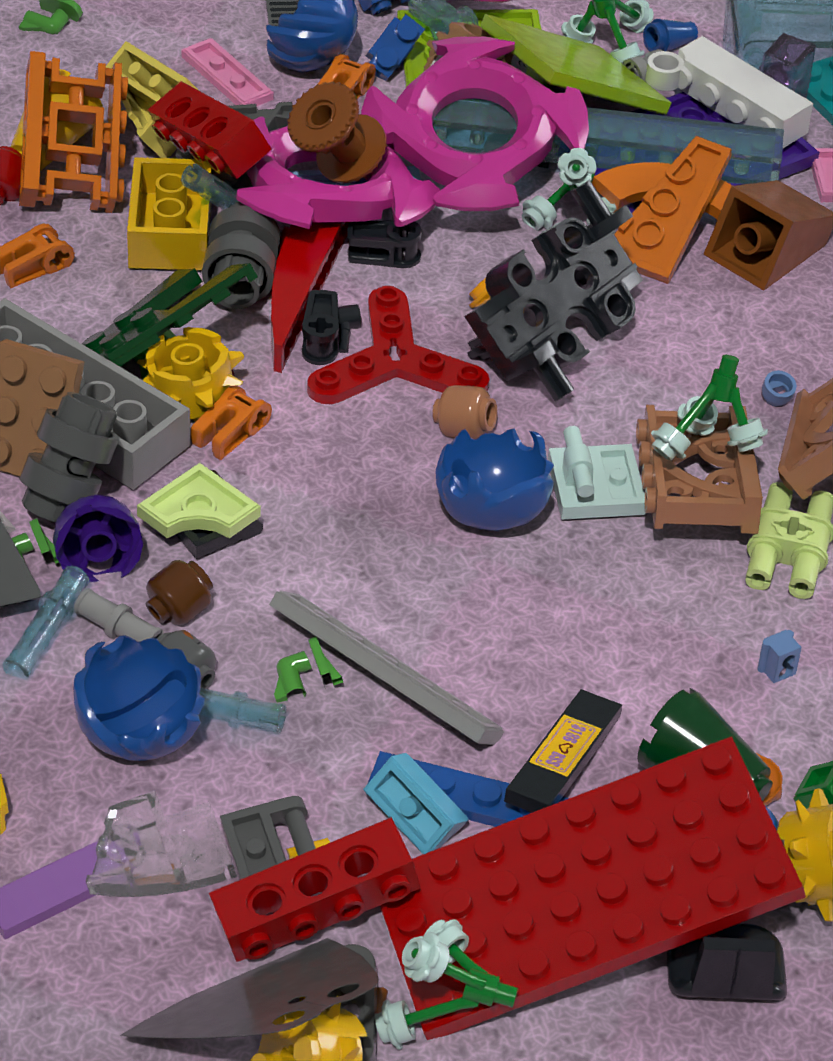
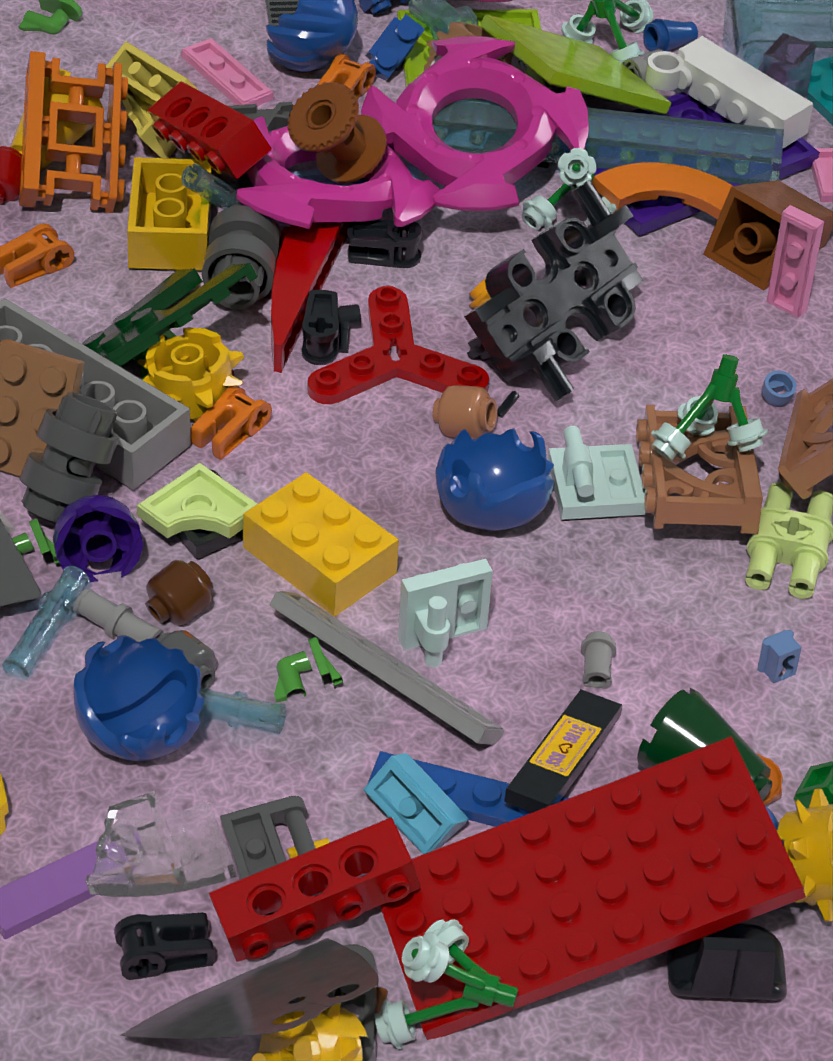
orange wing [614,136,732,284] -> none
none -> black piece [114,913,215,980]
none -> yellow brick [243,472,399,617]
none -> light aqua plate [398,559,493,668]
none -> black piece [497,391,520,418]
none -> light grey pin [581,631,617,689]
none -> bright pink tile [767,205,824,317]

